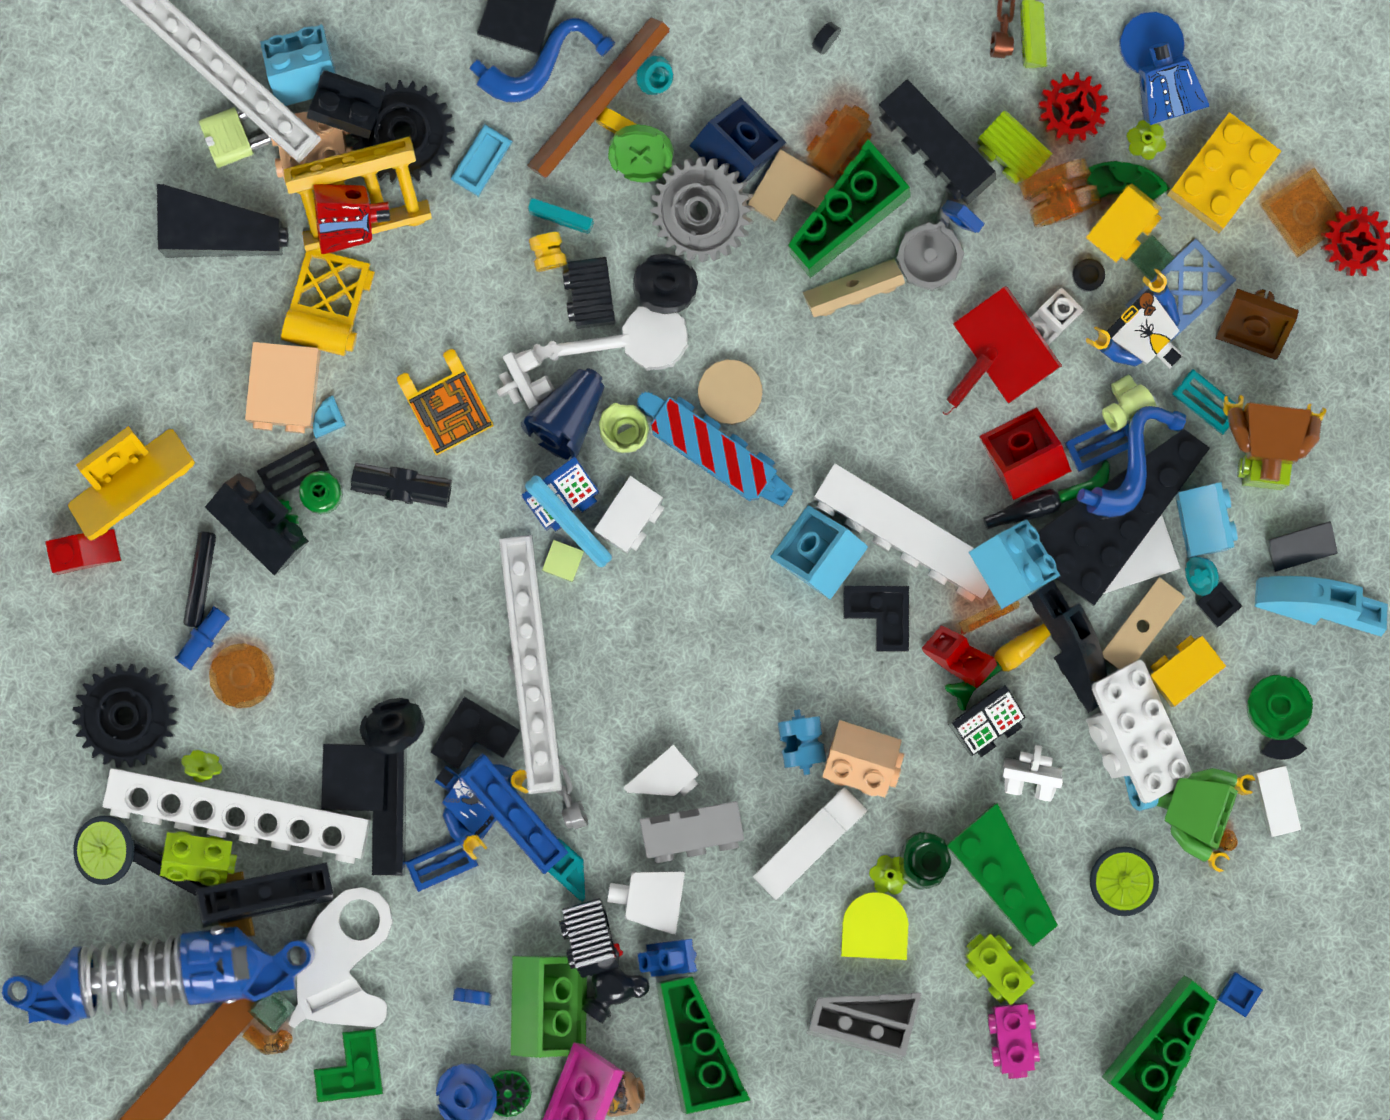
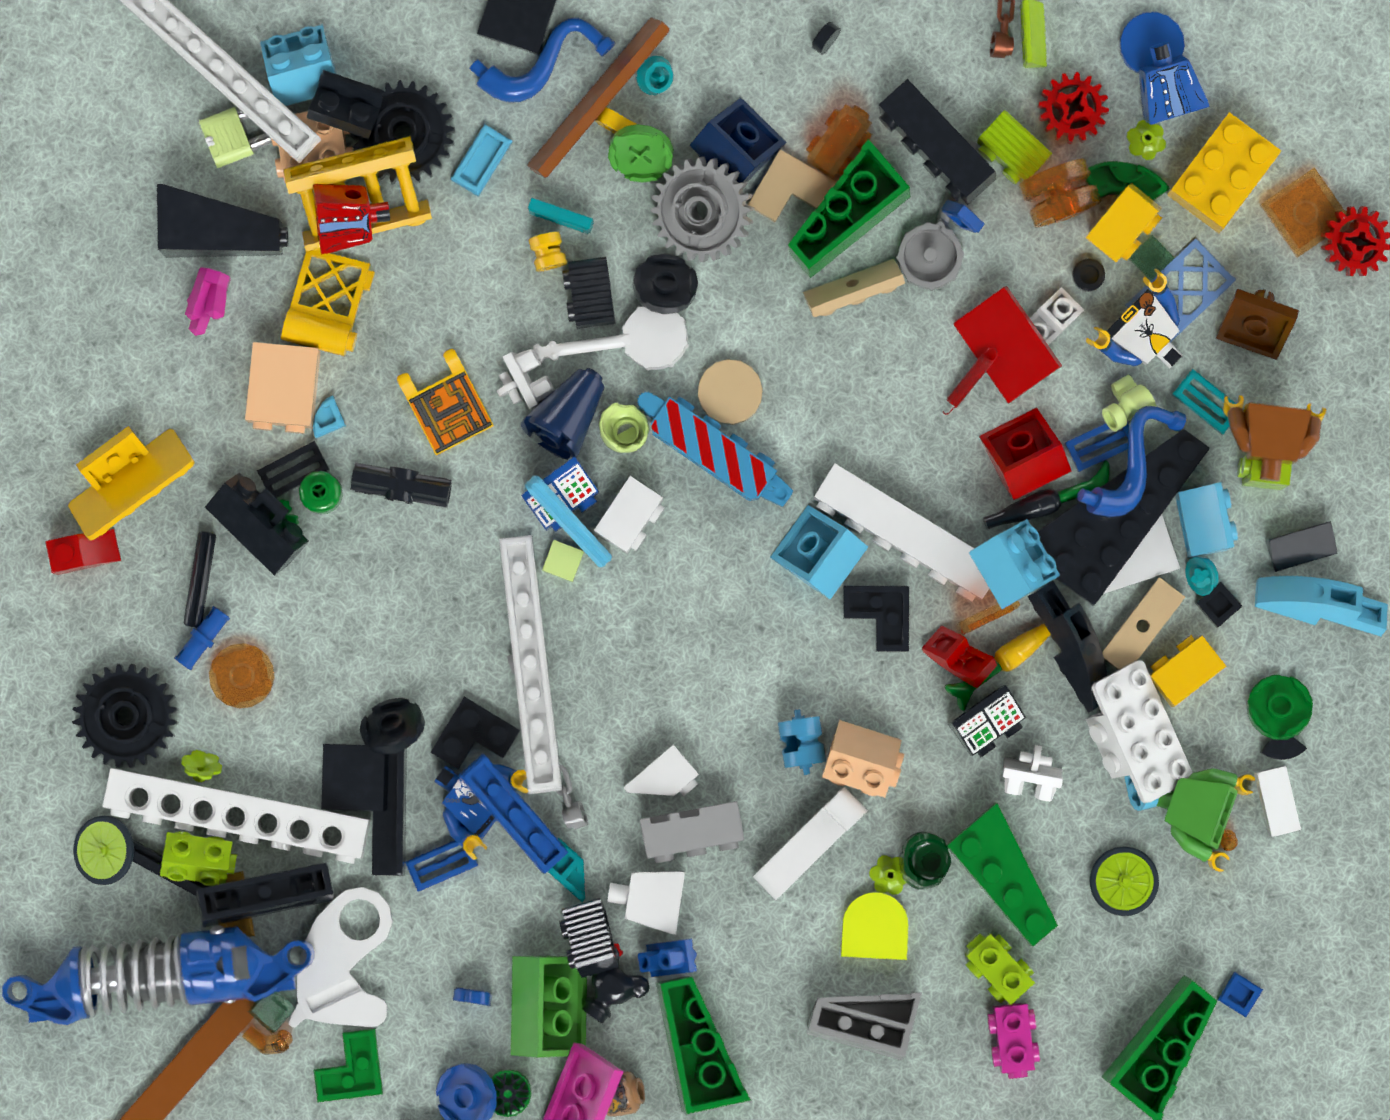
none -> dark pink rock [185,268,231,336]

